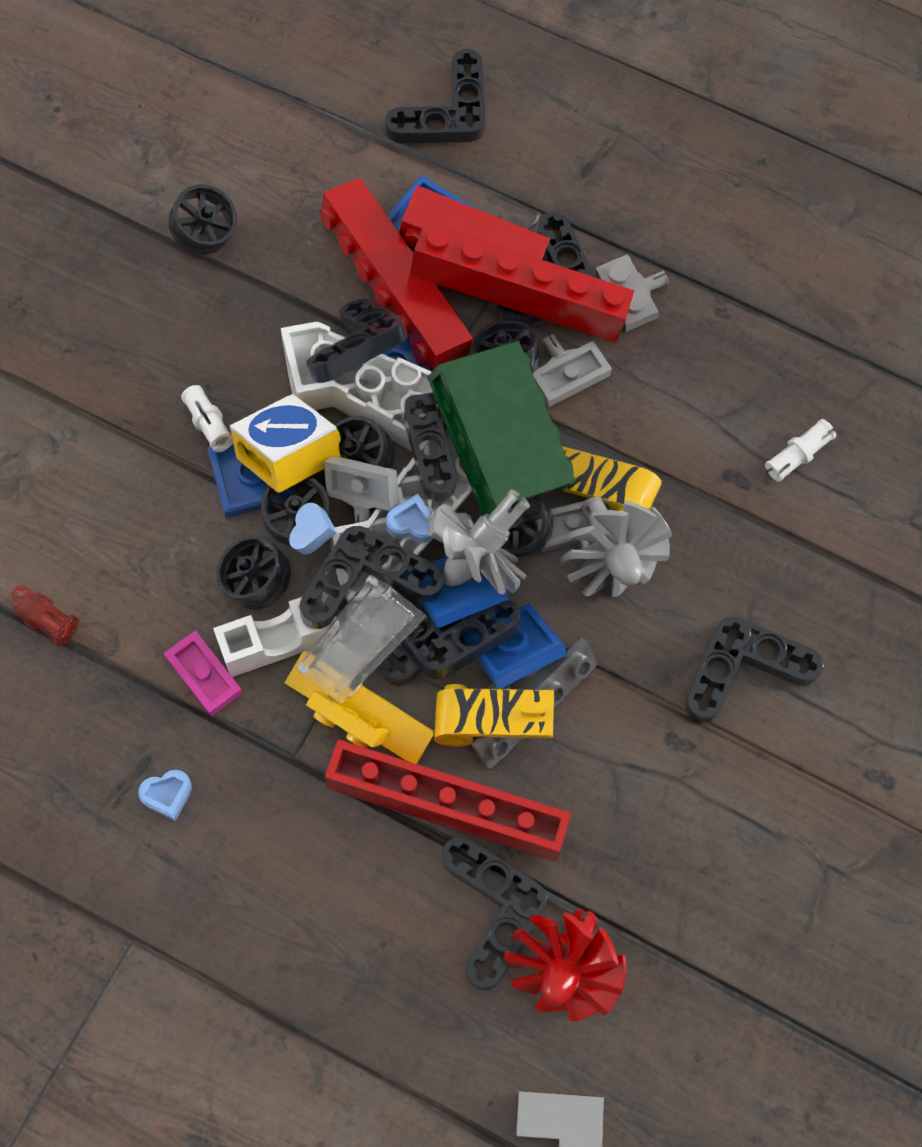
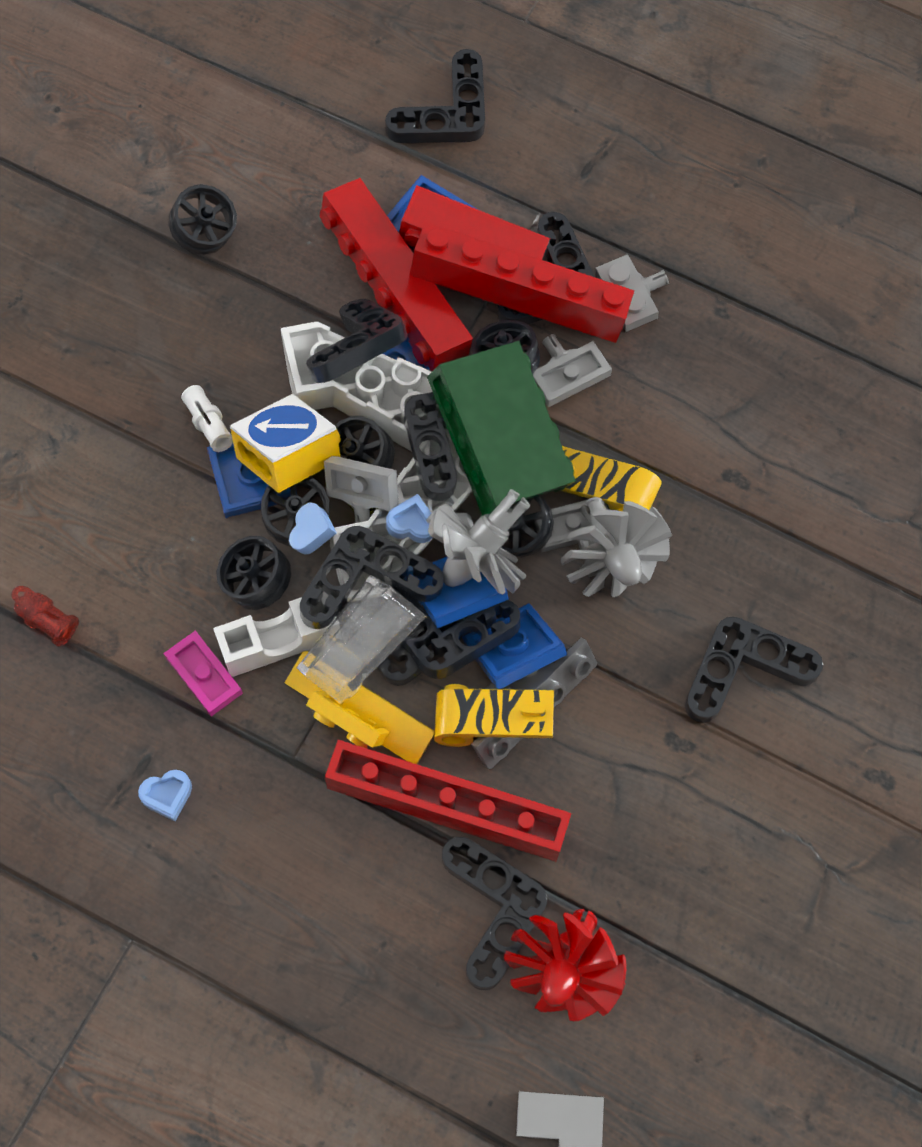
white pin [765,419,836,482] -> none

